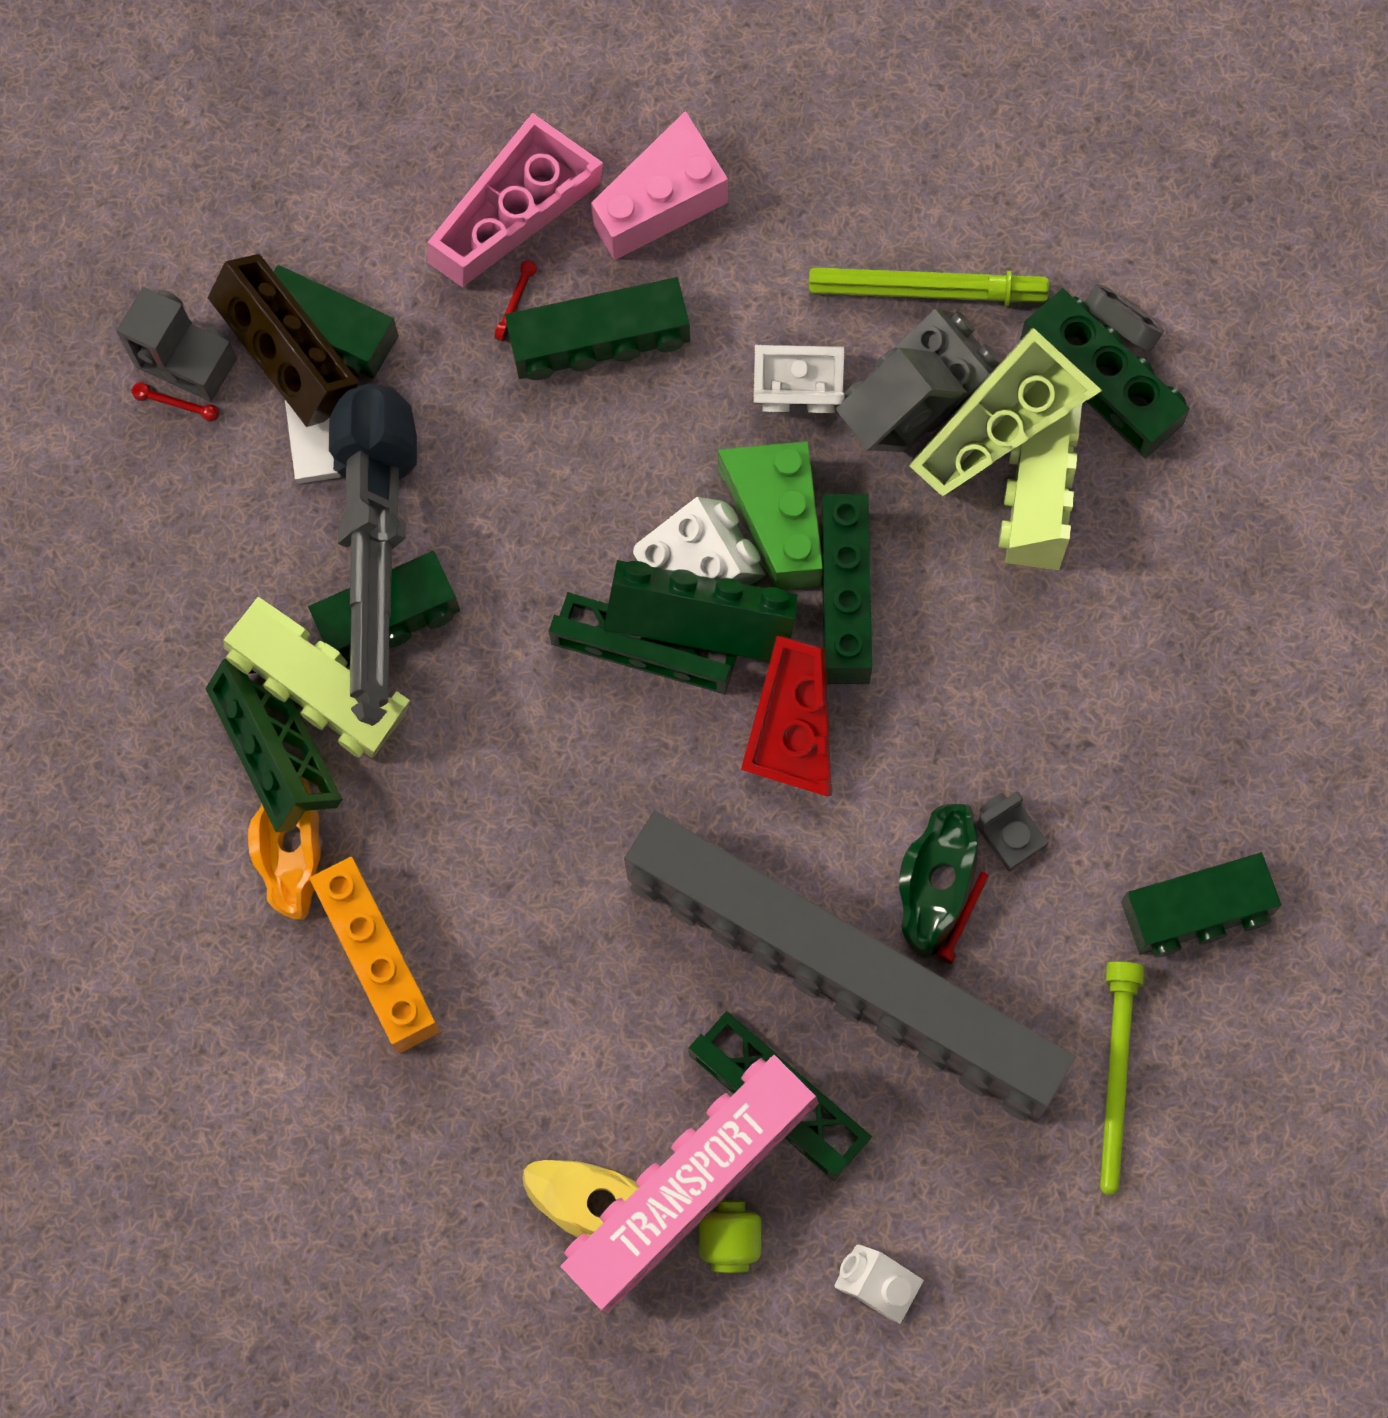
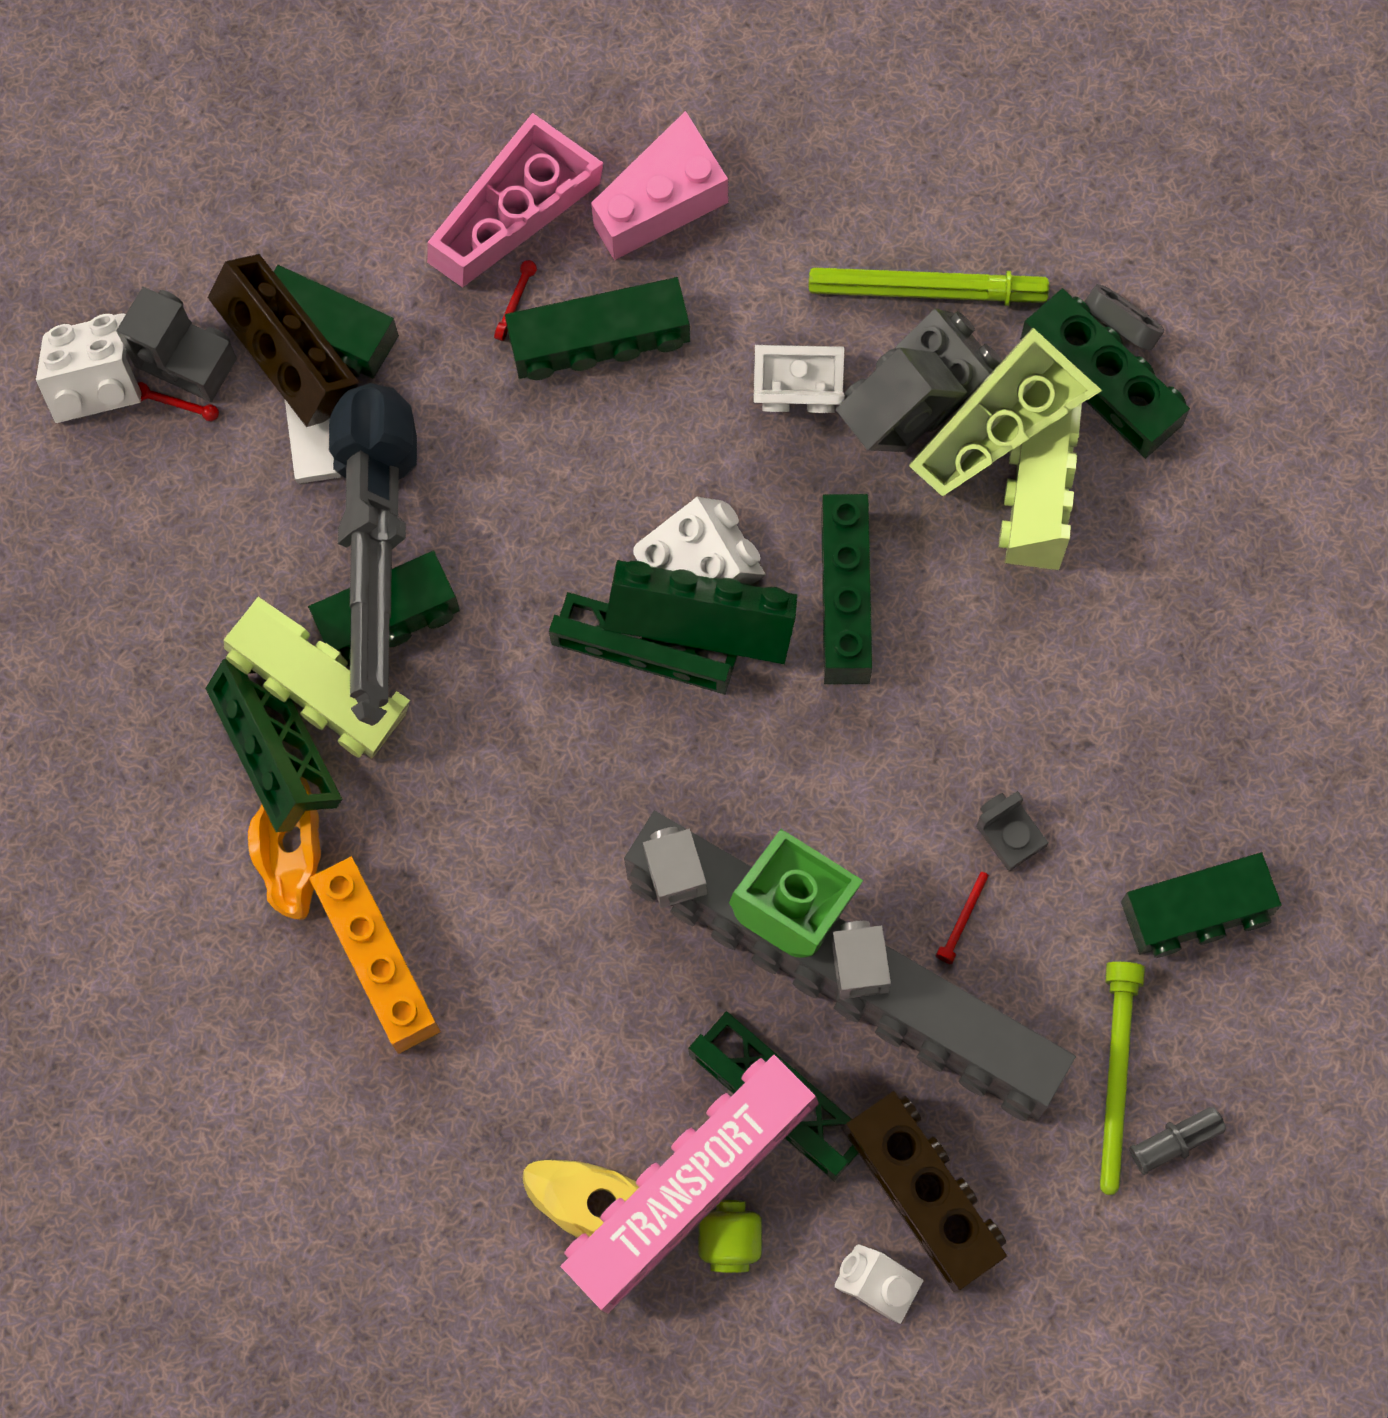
bright green wedge [718,441,823,590] -> none
red wing [741,636,832,797] -> none
dark green piece [899,804,978,958] -> none
none -> white bracket [36,313,141,423]
none -> light grey brick [643,827,707,908]
none -> bright green slope [729,829,863,958]
none -> light grey brick [831,920,891,999]
none -> dark brown brick [841,1091,1008,1292]
none -> dark grey axle [1129,1107,1226,1175]

